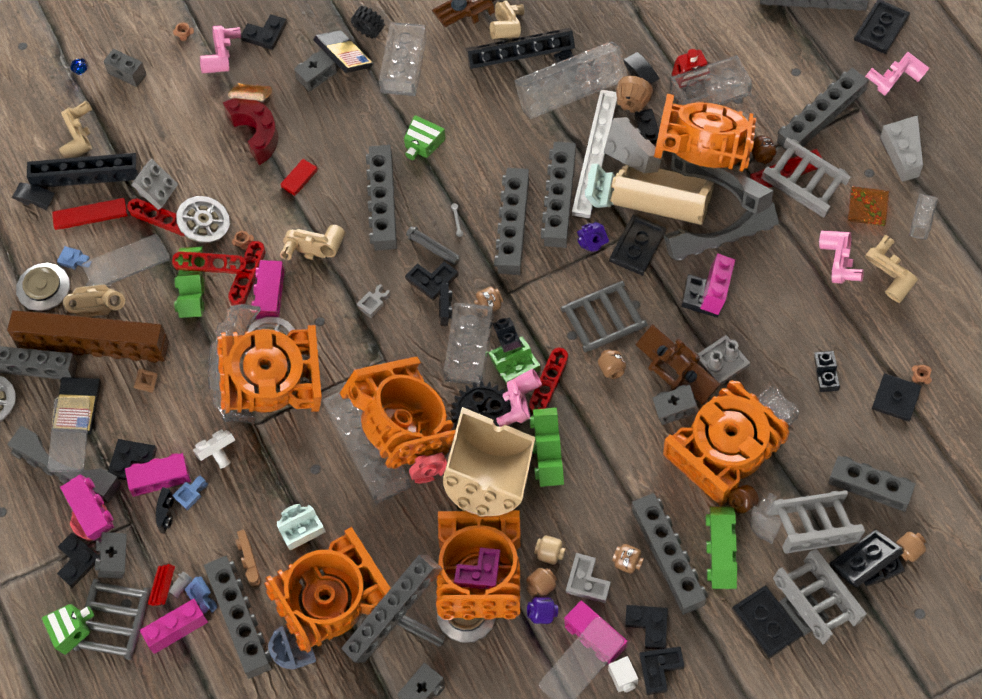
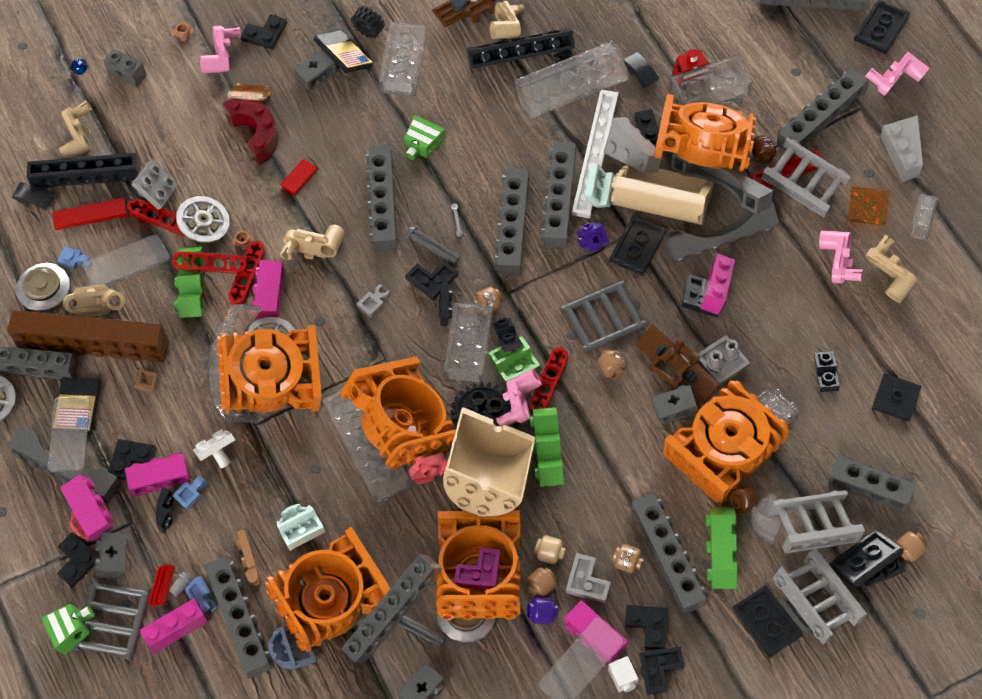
medium nougat piece [616,76,653,113] -> none
nougat plate [912,365,932,384] -> none

